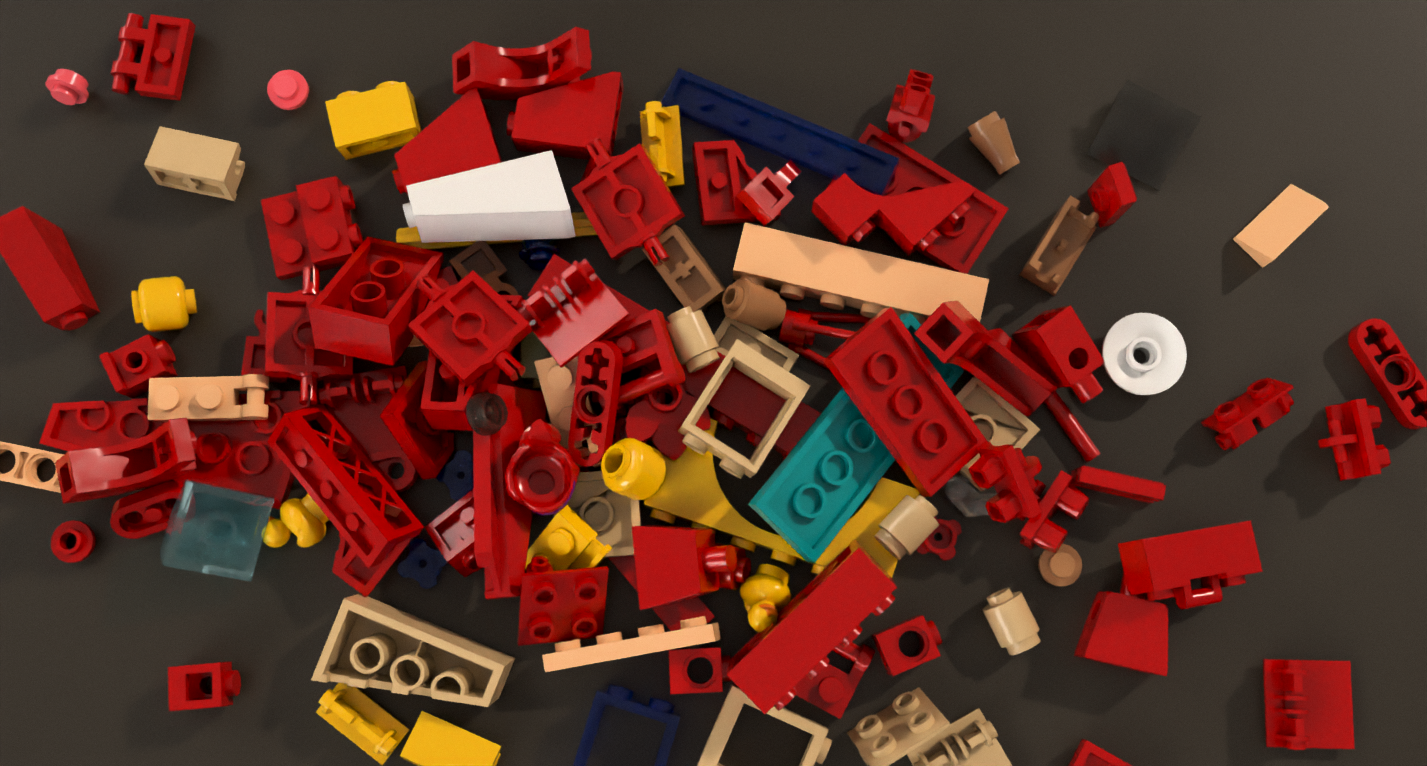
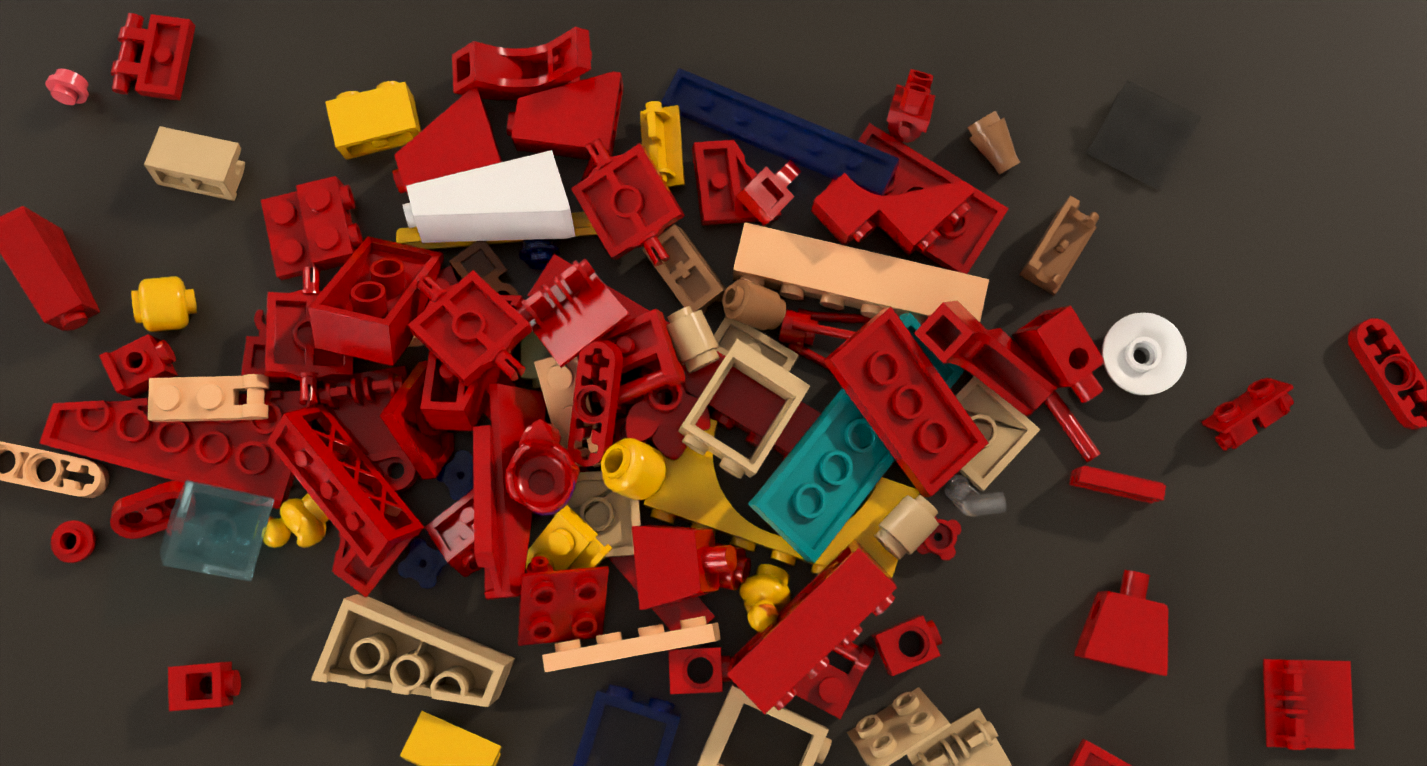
red arch [55,417,197,504] -> none
coral plate [267,70,309,110] -> none
yellow hinge [316,683,410,765] -> none
clear smoke plate [466,392,508,436] -> none
red hips [968,441,1042,523] -> none
tan brick [982,587,1041,655] -> none
red hips [1016,470,1089,553] -> none
medium nougat plate [1038,544,1082,587] -> none
red plate [1087,162,1137,228] -> none
red piece [1118,520,1263,610] -> none
light nougat slope [1233,184,1329,268] -> none
red hips [1317,398,1391,481] -> none

